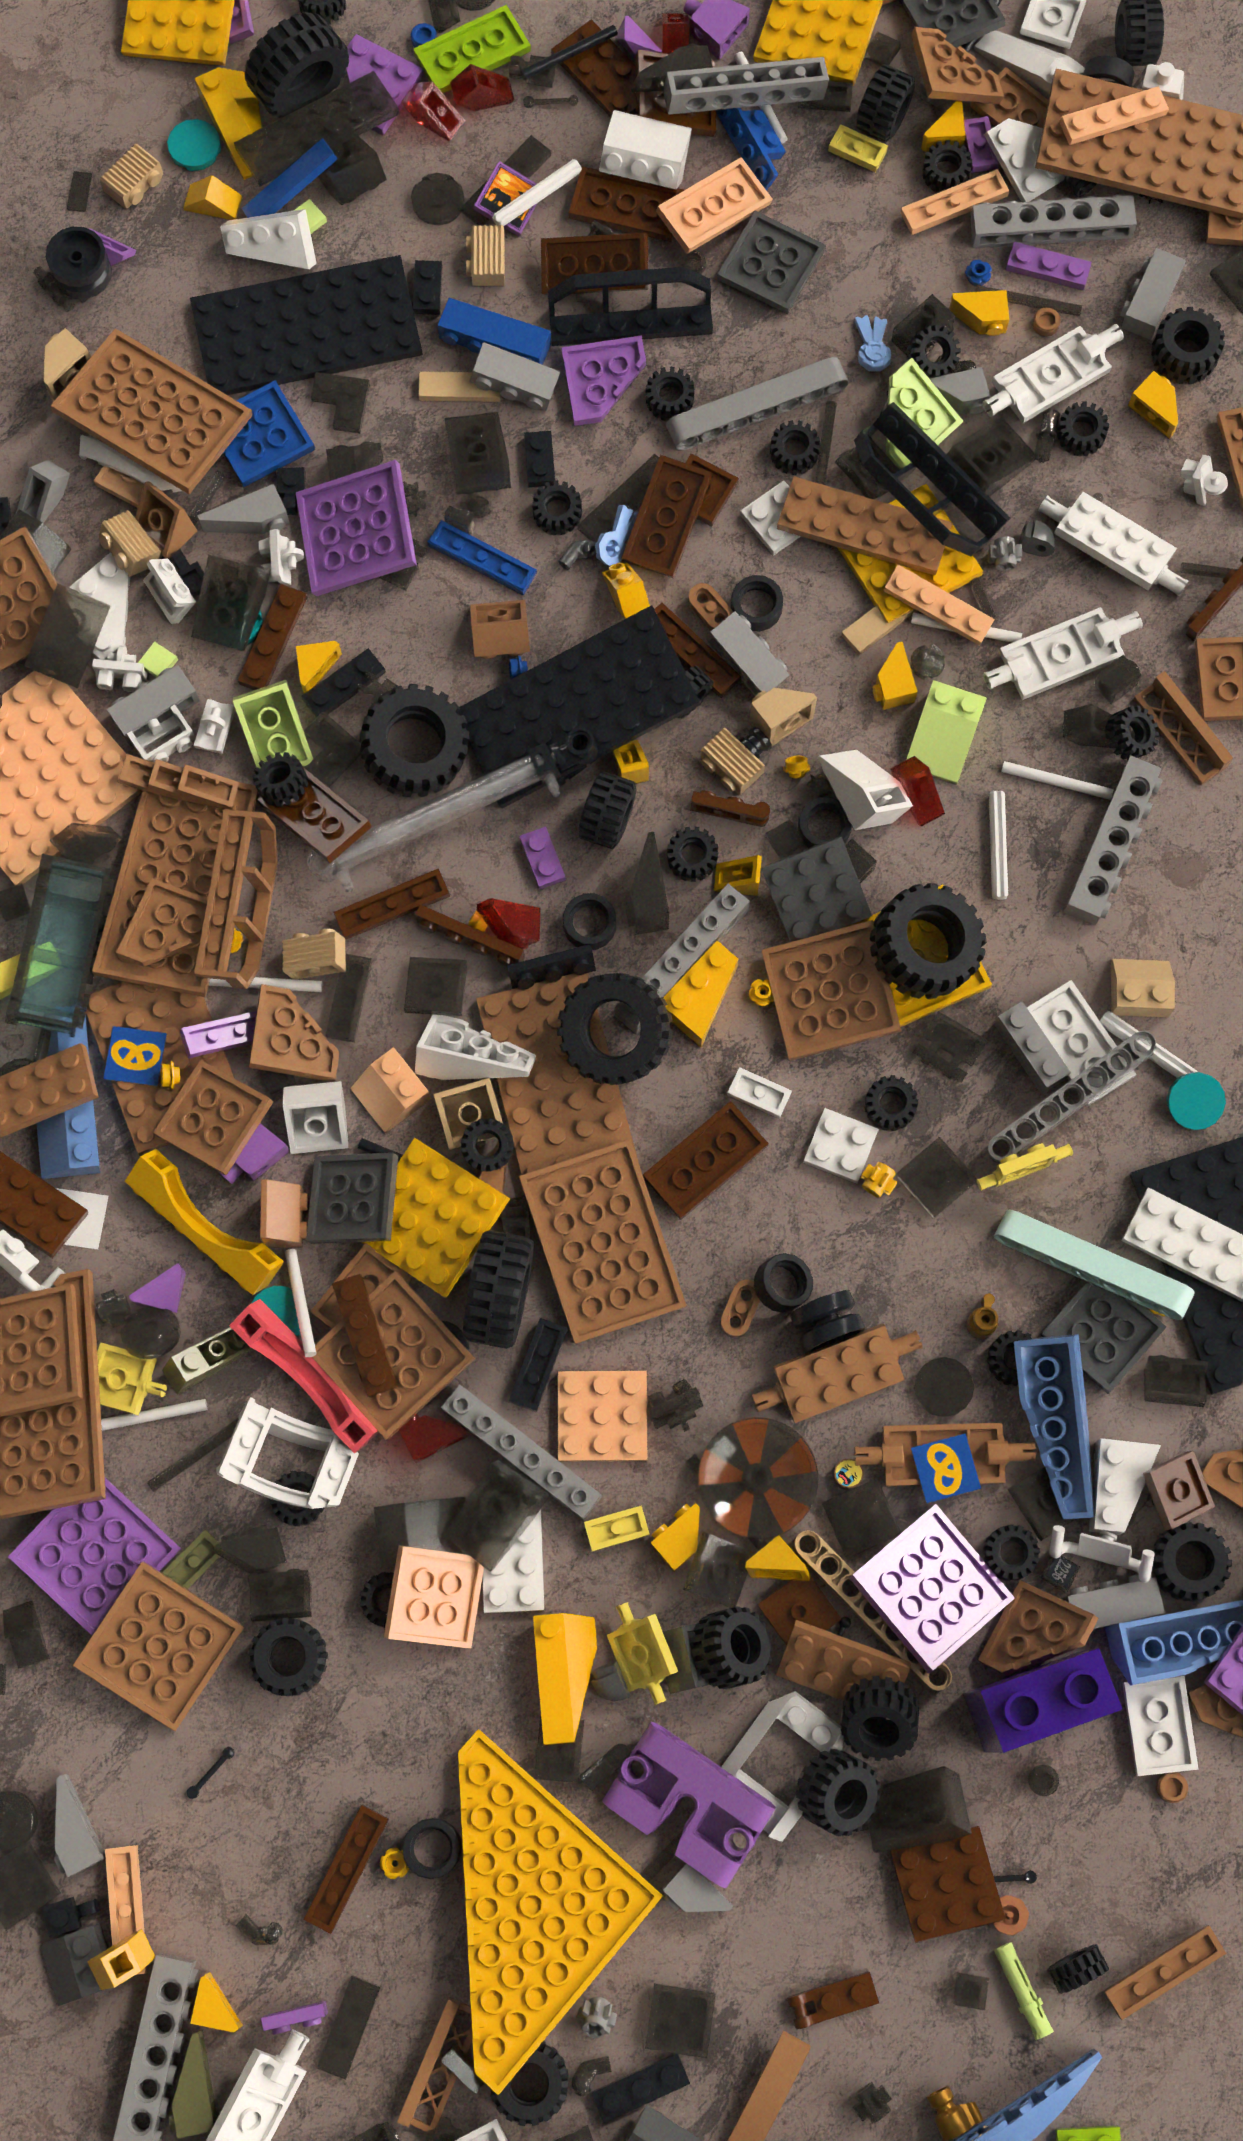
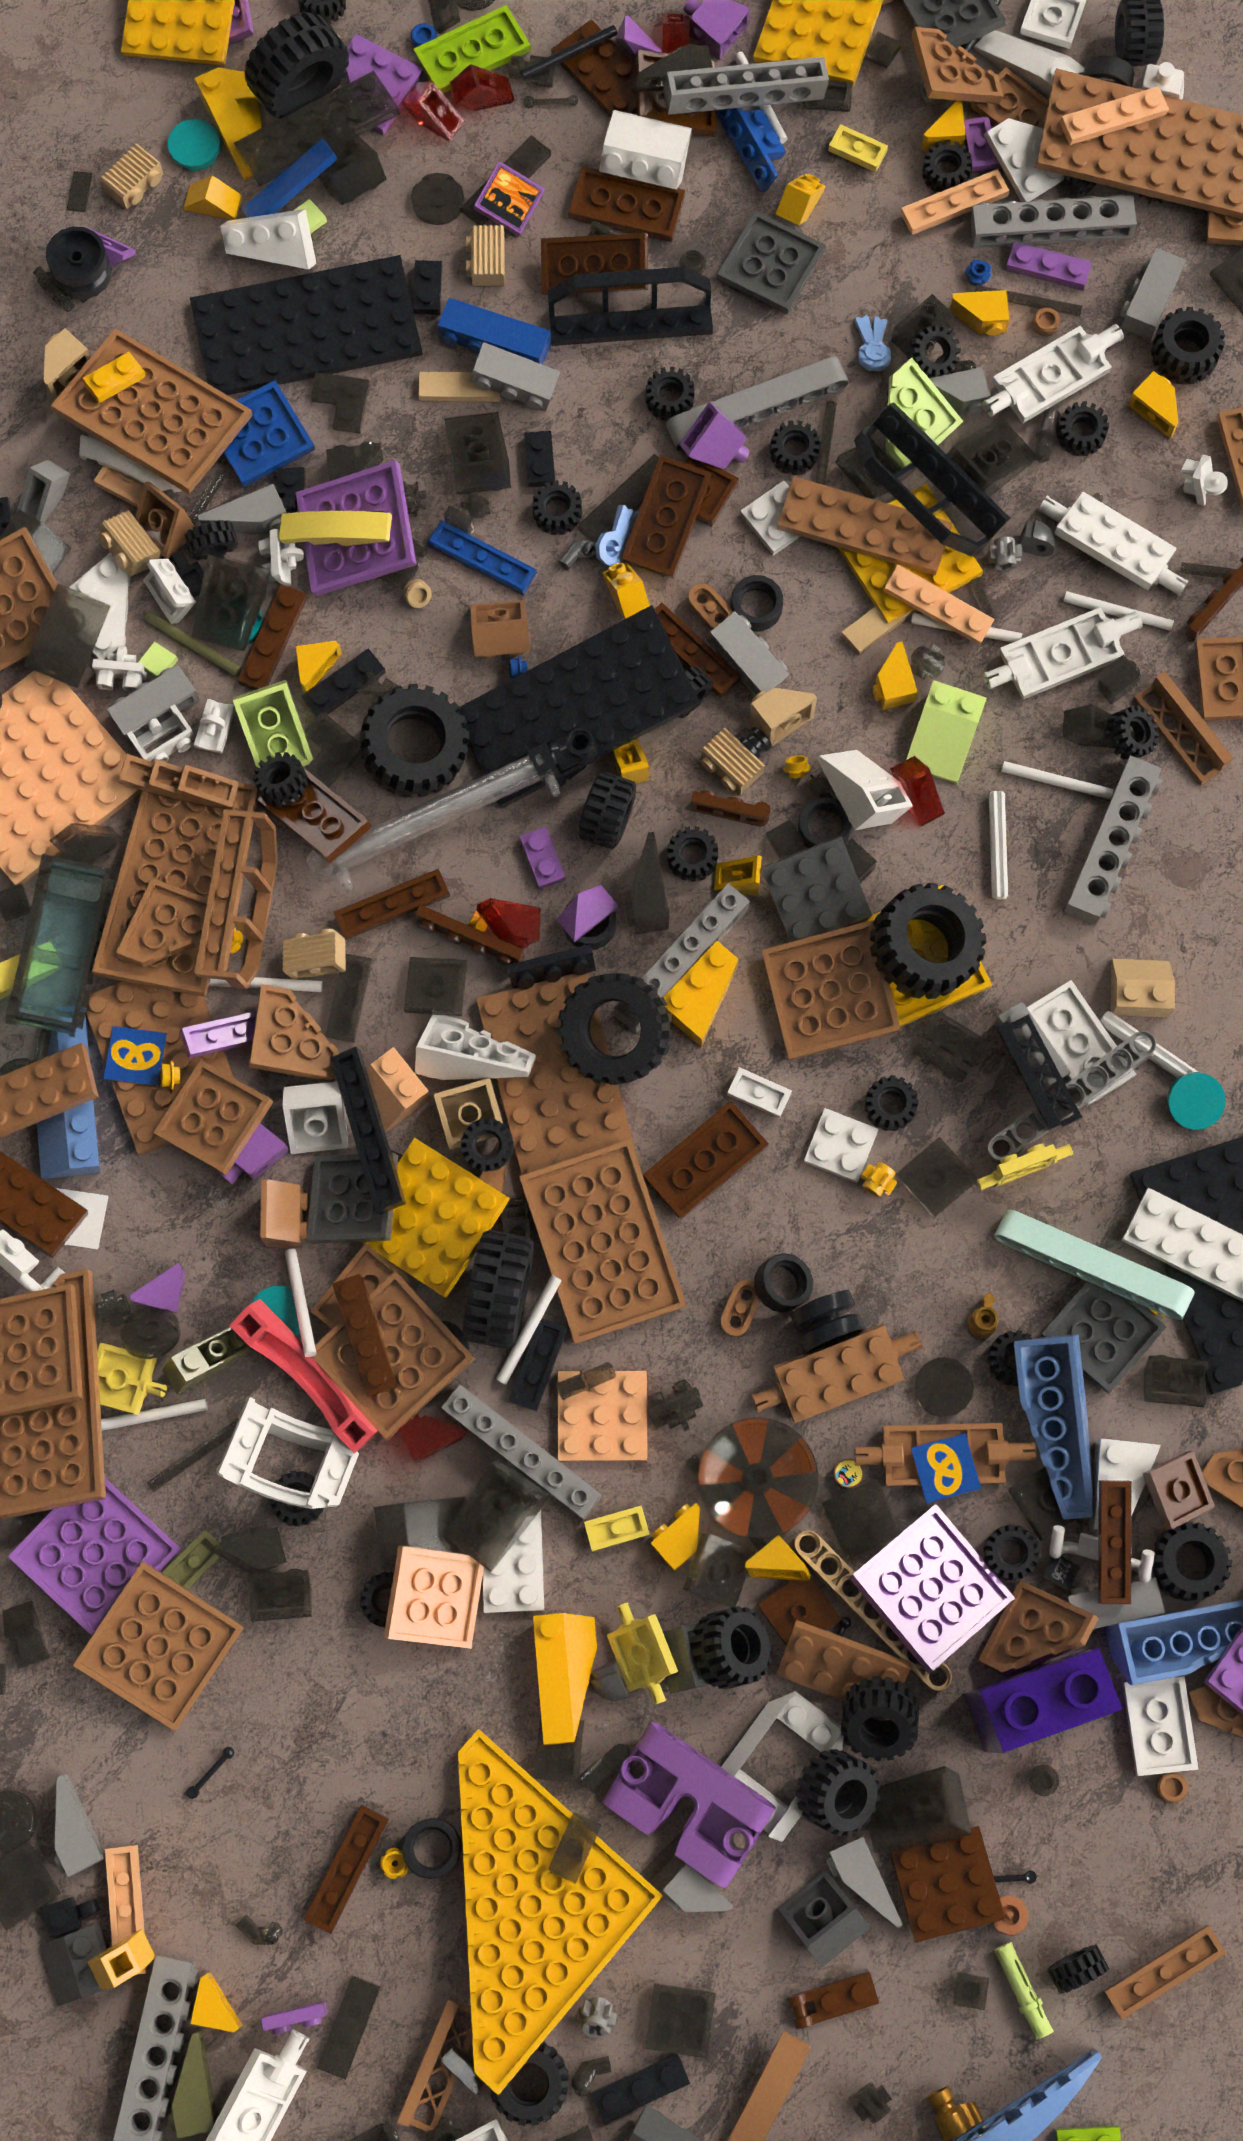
yellow arch [124,1149,284,1295] -> none
black tyre [248,1618,328,1696] -> none
white axle [492,159,582,226] -> none
medium lavender plate [561,335,646,426] -> none
light nougat plate [656,157,773,254] -> none
yellow plate [749,979,774,1006] -> none
black tyre [856,64,915,142] -> none
none -> yellow plate [83,352,145,403]
none -> olive bar [144,611,242,677]
none -> black tyre [184,520,239,560]
none -> light yellow slope [279,511,392,546]
none -> black plate [330,1046,407,1215]
none -> tan tile [403,579,432,608]
none -> white bar [496,1275,562,1384]
none -> clear smoke plate [547,1812,601,1884]
none -> medium lavender slope [556,885,619,942]
none -> clear smoke axle [556,1362,616,1400]
none -> medium lavender torso [679,401,749,469]
none -> yellow slope [776,174,826,225]
none -> dark grey slope [777,1869,870,1967]
none -> light grey slope [826,1836,903,1928]
none -> black fence [997,1014,1082,1134]
none -> white bar [1063,591,1174,631]
none -> reddish brown plate [1098,1480,1132,1604]

